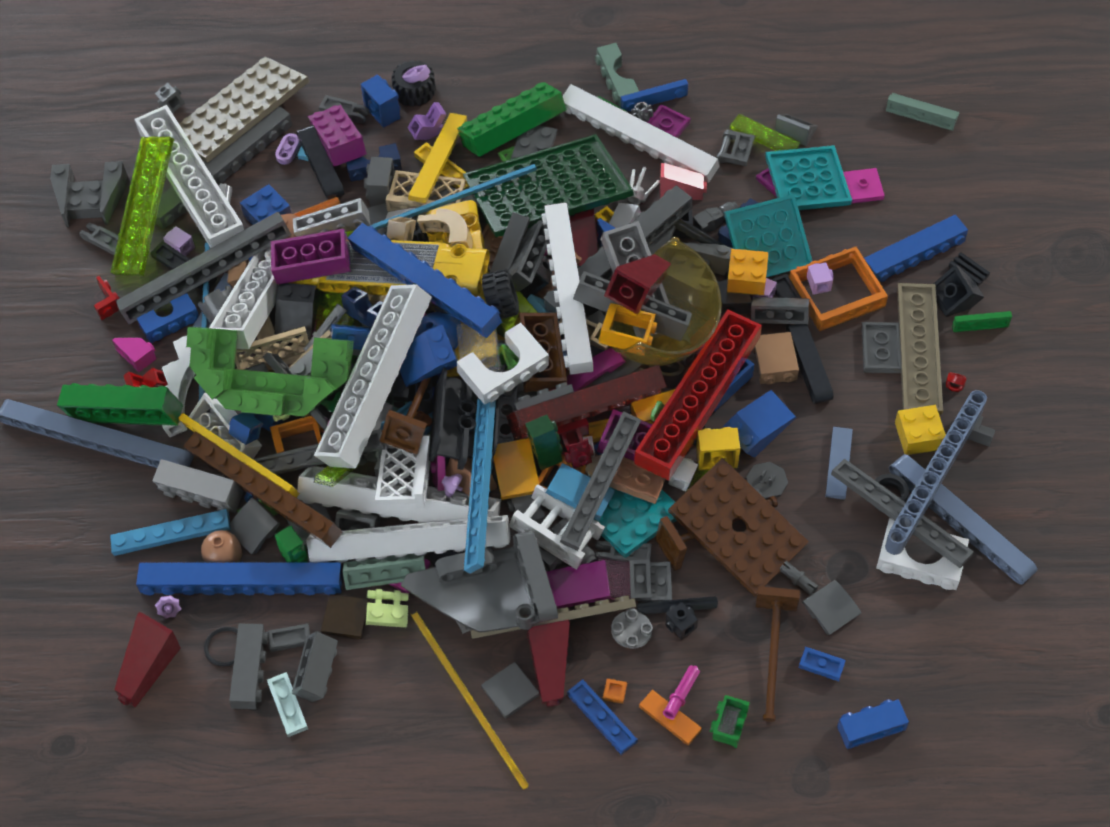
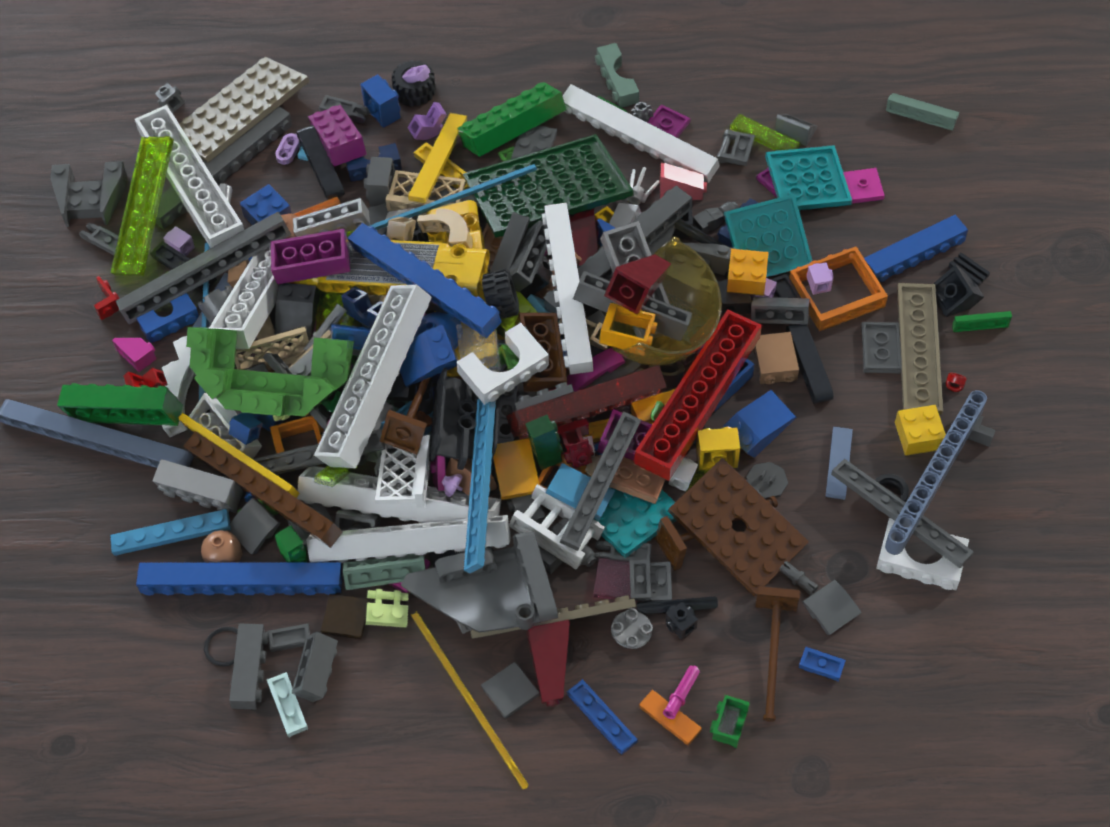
dark red slope [114,612,181,708] -> none
lavender piece [155,595,181,619] -> none
magenta tile [546,560,611,609] -> none
orange tile [603,678,627,704] -> none
blue plate [621,79,688,112] -> none
blue brick [837,699,909,749] -> none
sand blue beam [889,454,1037,585] -> none

